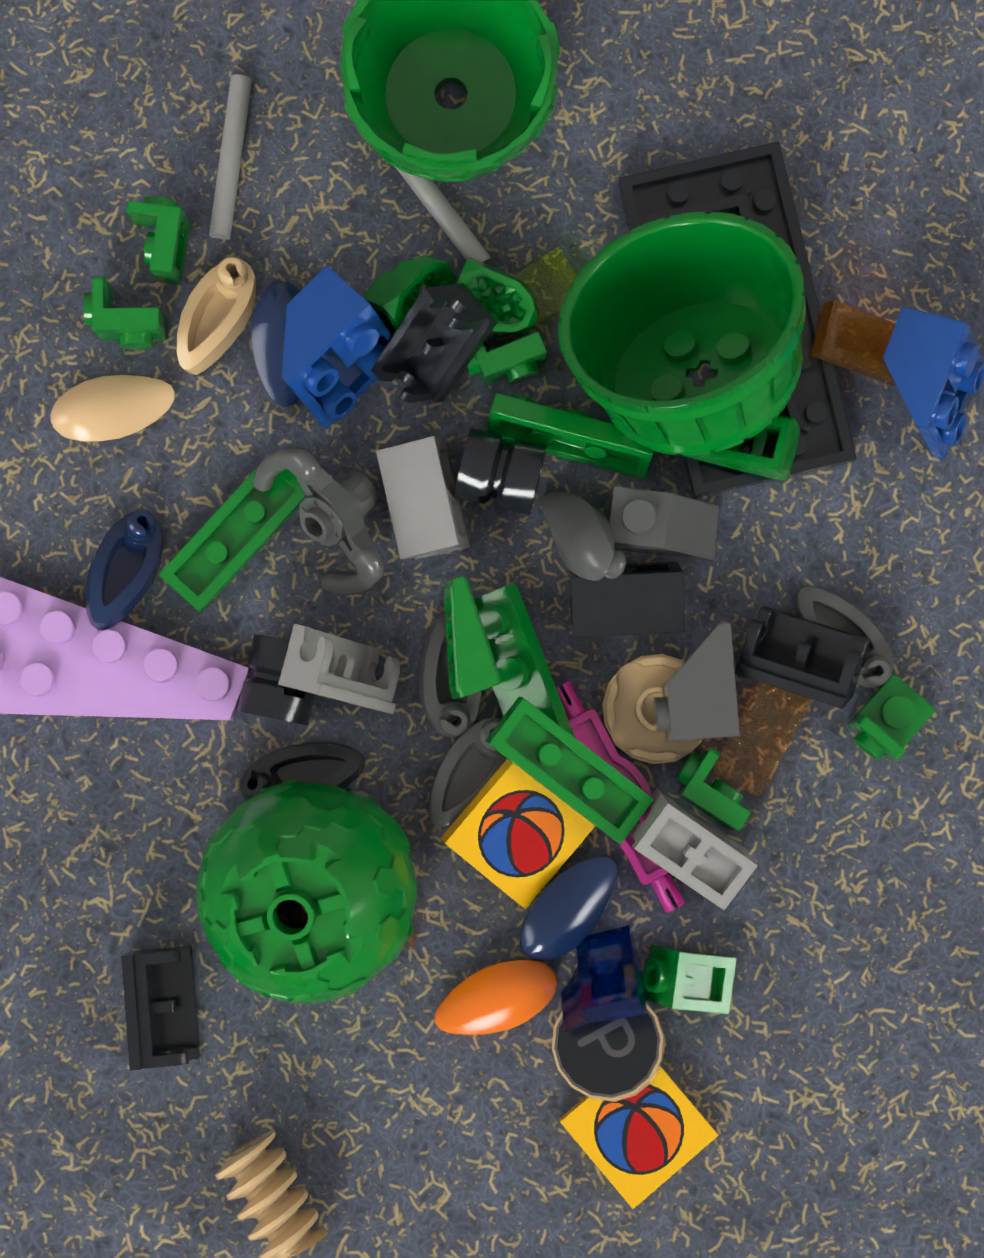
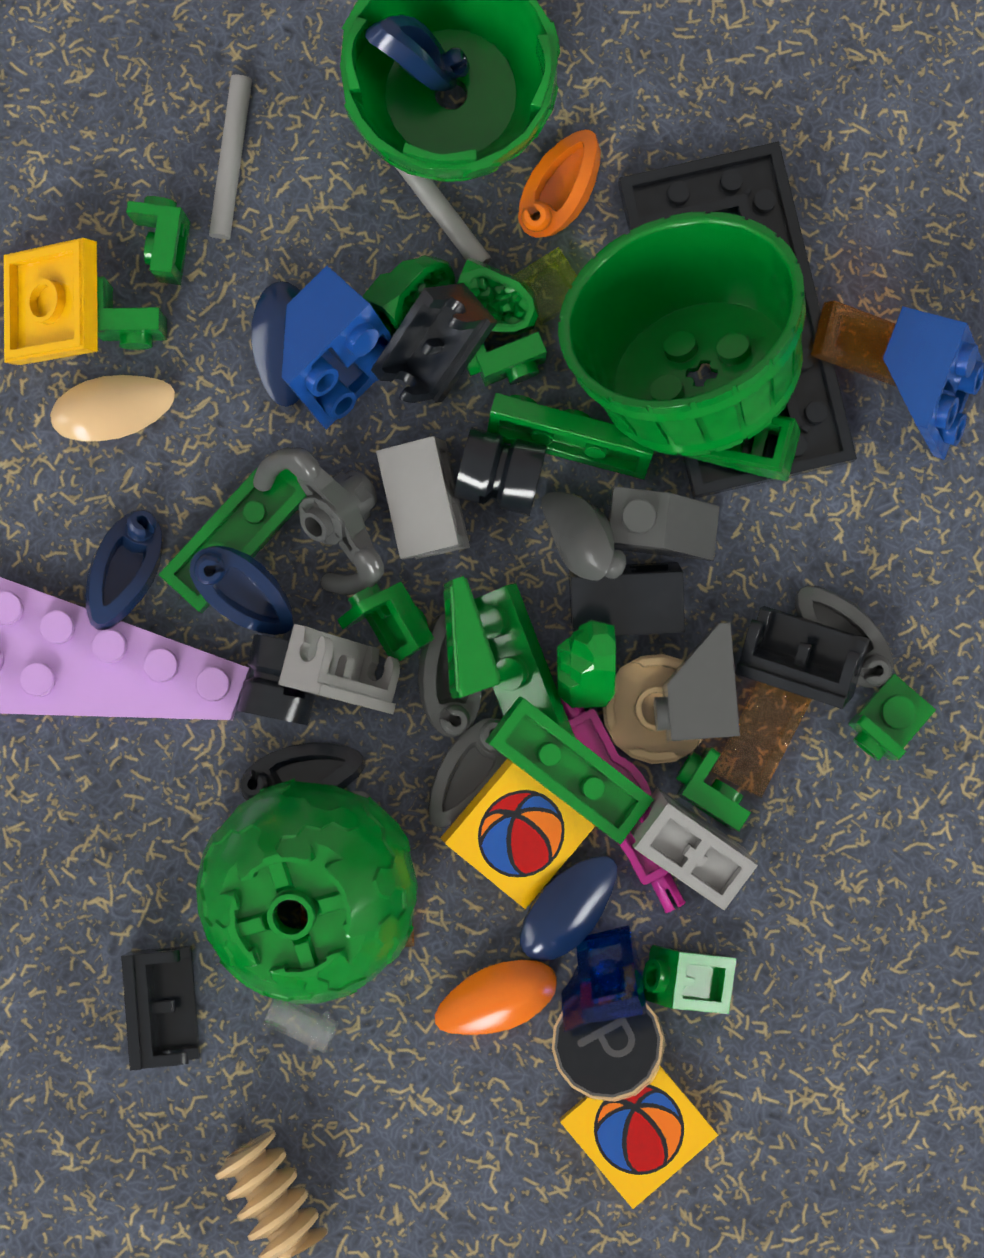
tan arm [176,256,256,375] -> none
none -> yellow tile [4,238,98,365]
none -> dark blue arm [189,545,293,635]
none -> clear pin [264,999,339,1054]
none -> green bracket [337,582,435,663]
none -> dark blue arm [365,15,470,91]
none -> orange arm [518,129,601,238]
none -> green rock [557,620,616,708]

